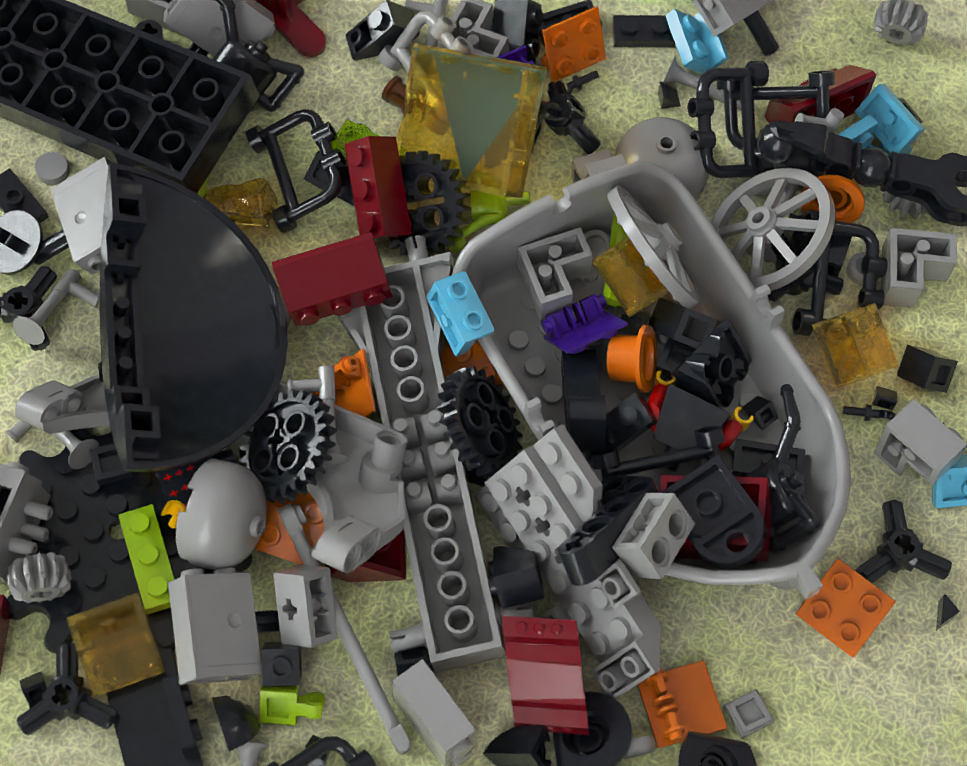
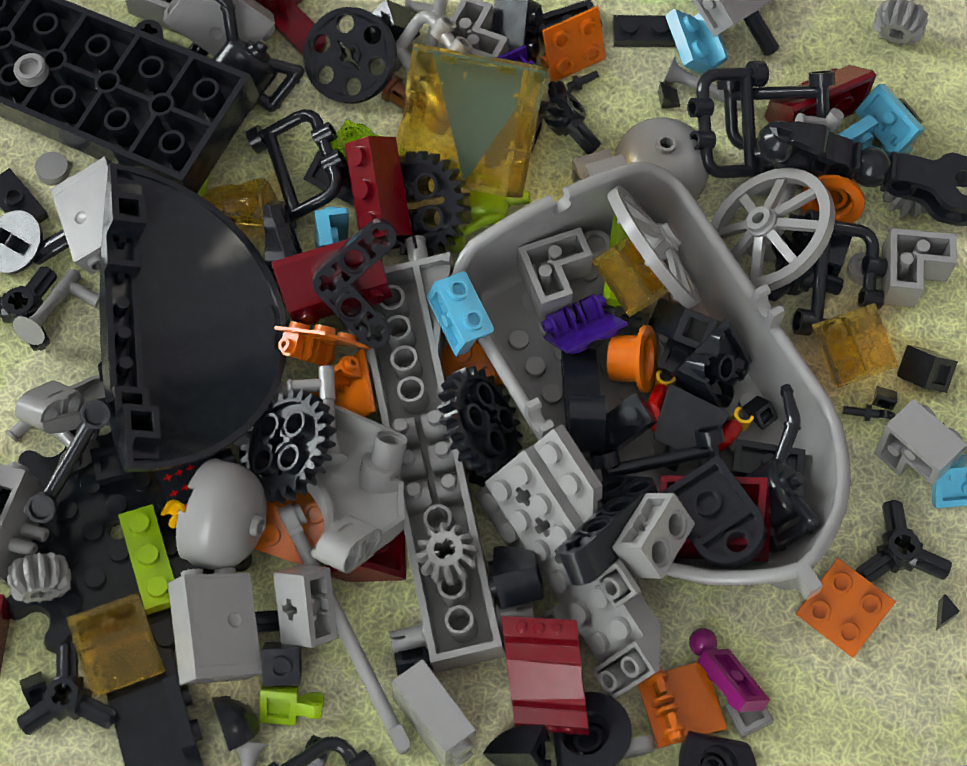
none -> light grey tile [14,53,49,87]
none -> black bar [25,397,112,523]
none -> black slope [264,200,303,272]
none -> orange hinge [274,322,371,367]
none -> black wedge [303,7,397,104]
none -> black beam [312,218,396,348]
none -> medium azure bracket [315,206,349,248]
none -> light grey gear [416,522,478,586]
none -> magenta plate [689,628,770,713]

